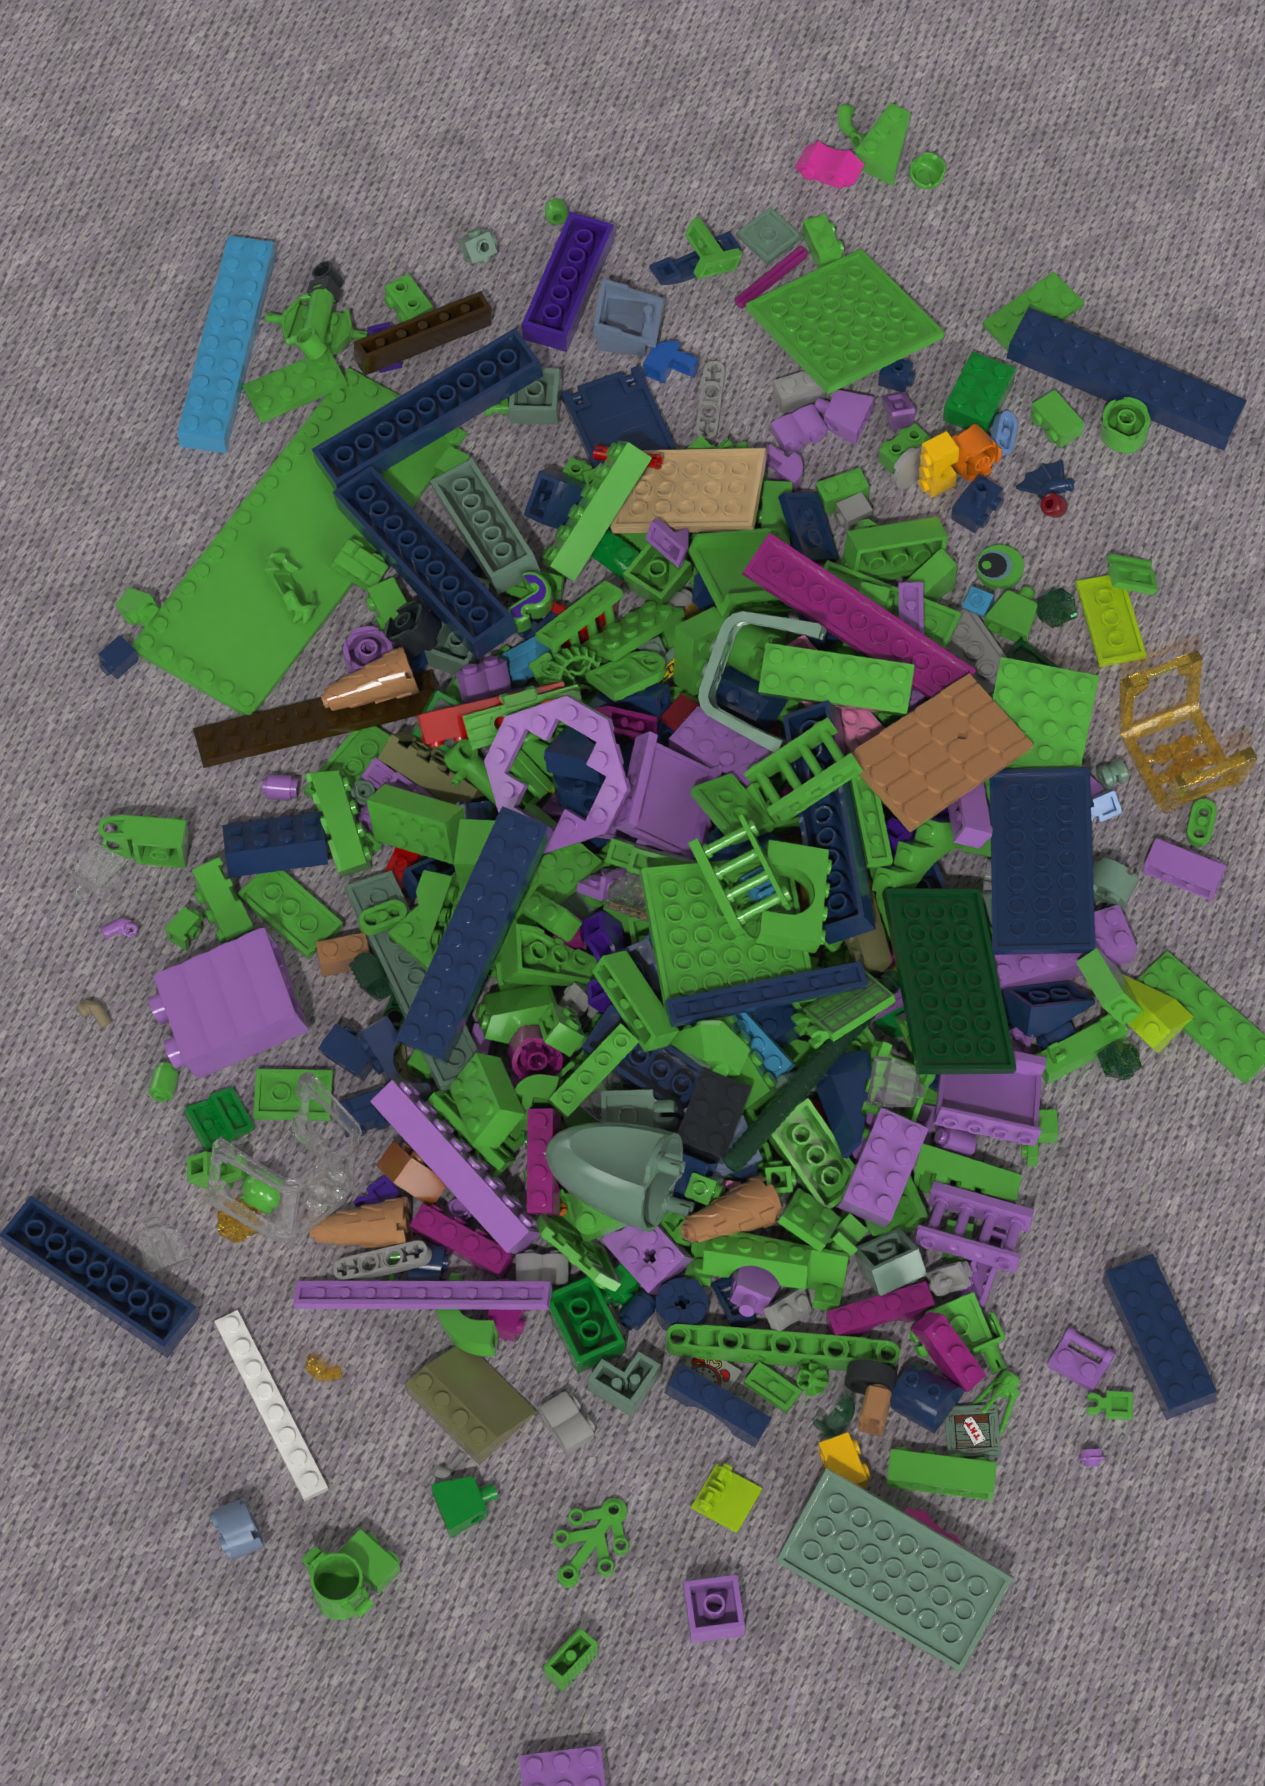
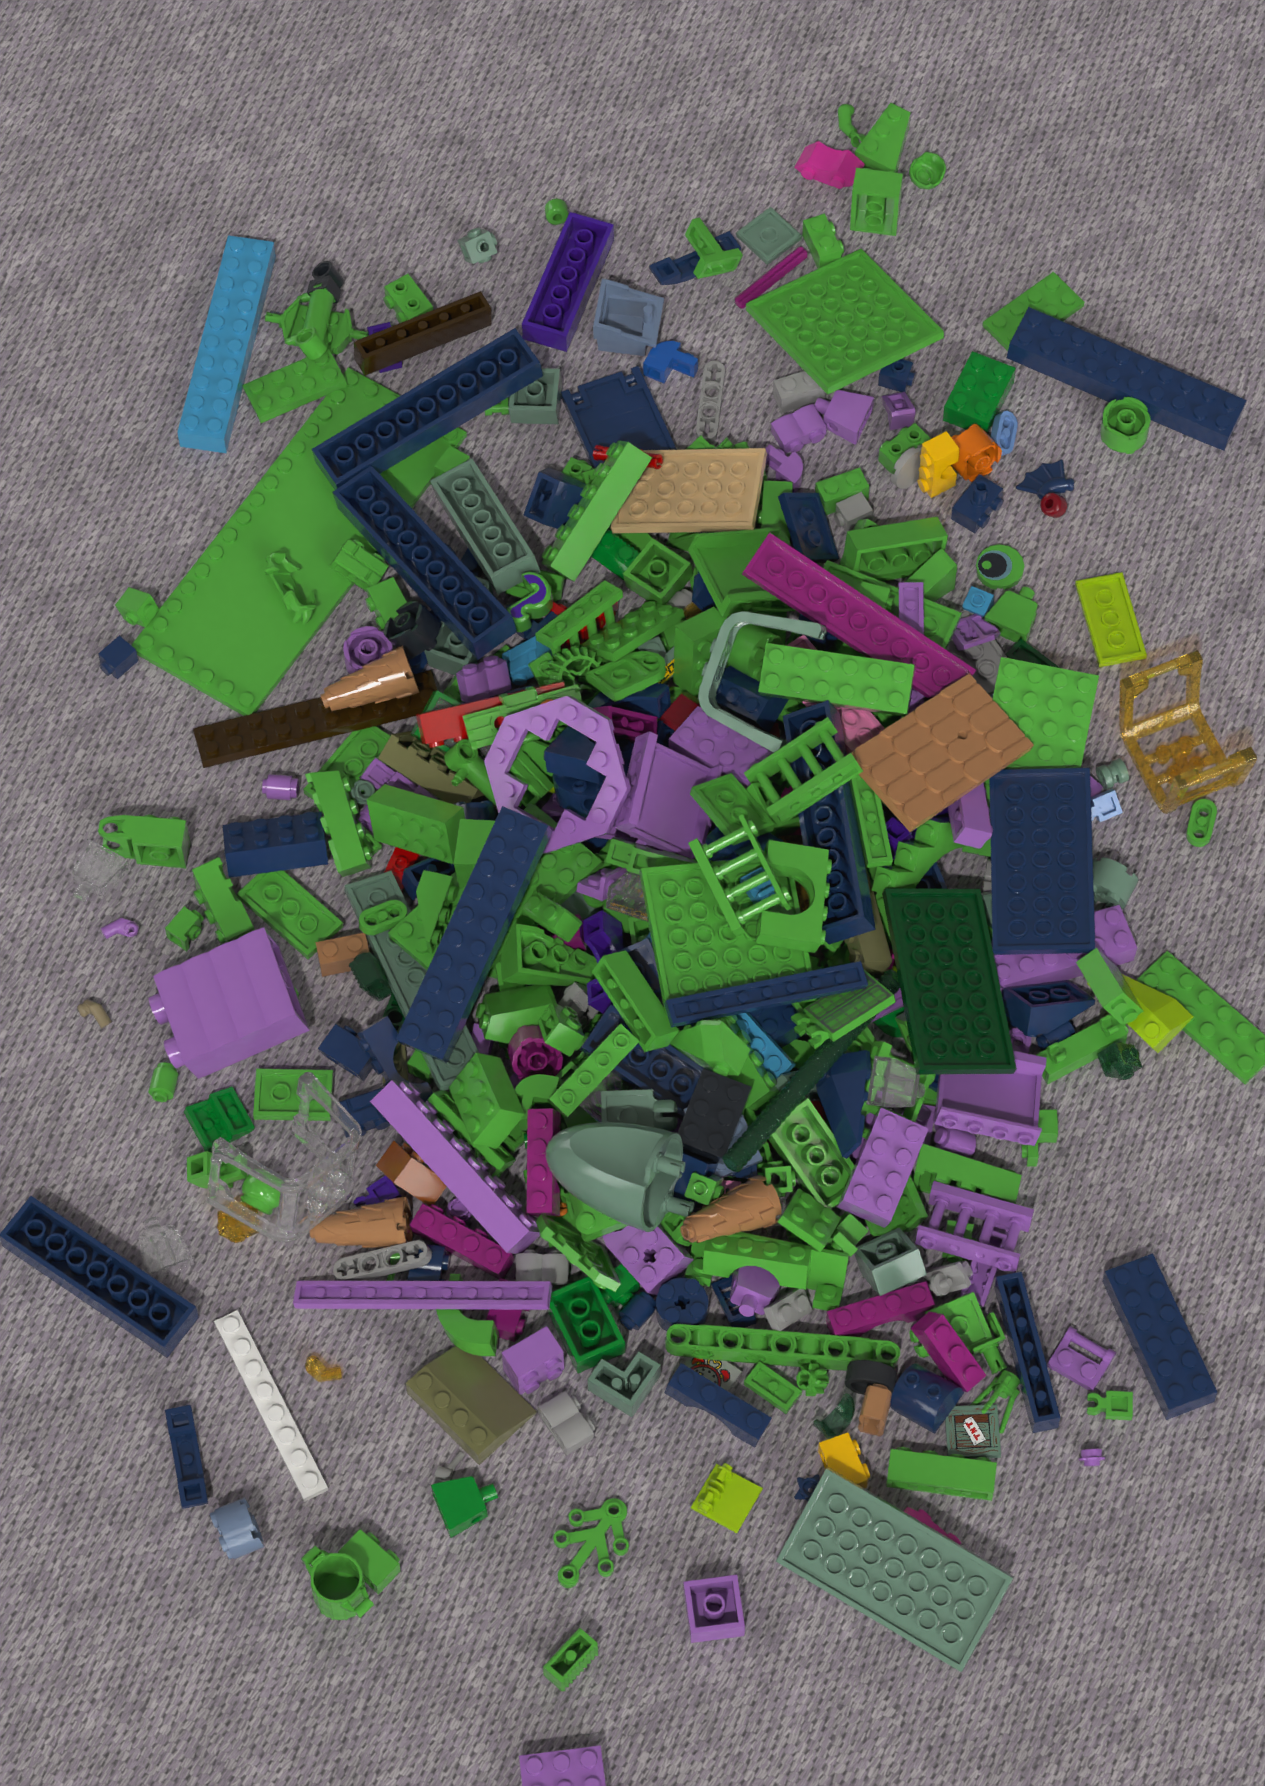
medium lavender slope [645,518,689,568] -> none
bright green brick [1030,389,1084,448] -> none
clear green brick [1037,587,1077,628] -> none
bright green plate [1106,553,1158,595] -> none
medium lavender brick [1143,838,1226,901] -> none
none -> dark blue slope [165,1405,208,1509]
none -> medium lavender brick [502,1326,564,1395]
none -> dark blue plate [794,1474,820,1502]
none -> bright green brick [850,168,903,236]
none -> medium lavender slope [952,614,1001,651]
none -> dark blue brick [994,1272,1061,1434]

